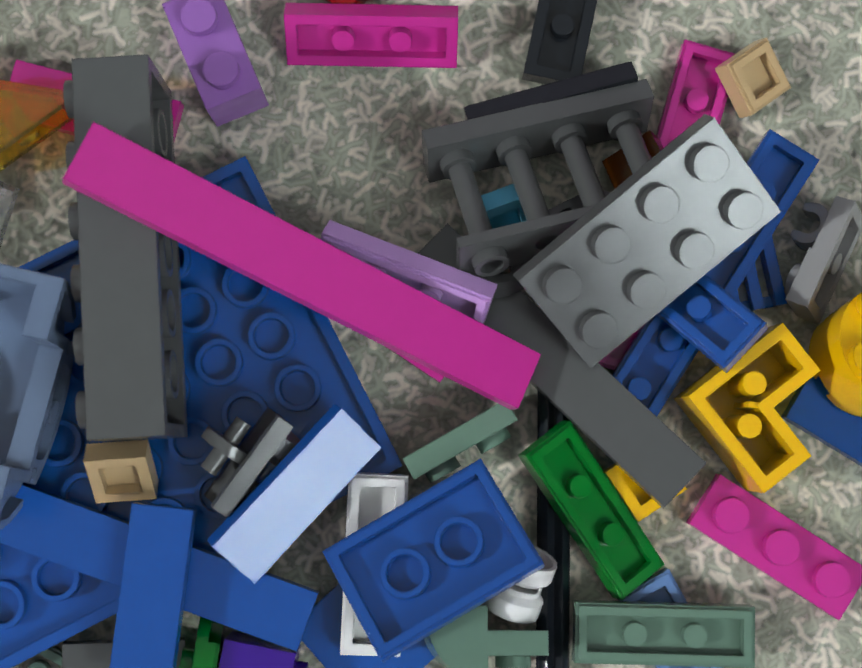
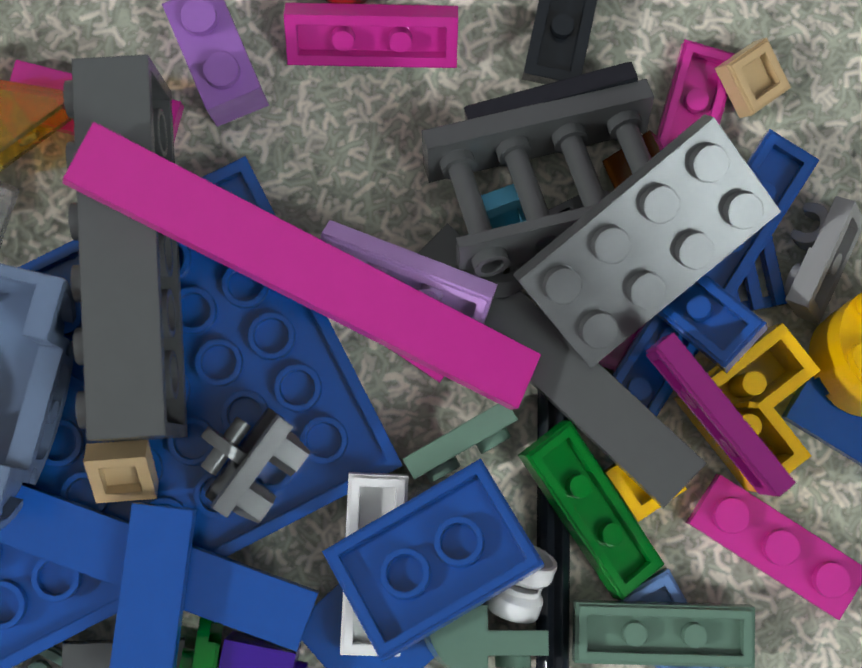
tile [207,404,381,584] -> none
none -> magenta tile [646,333,796,497]

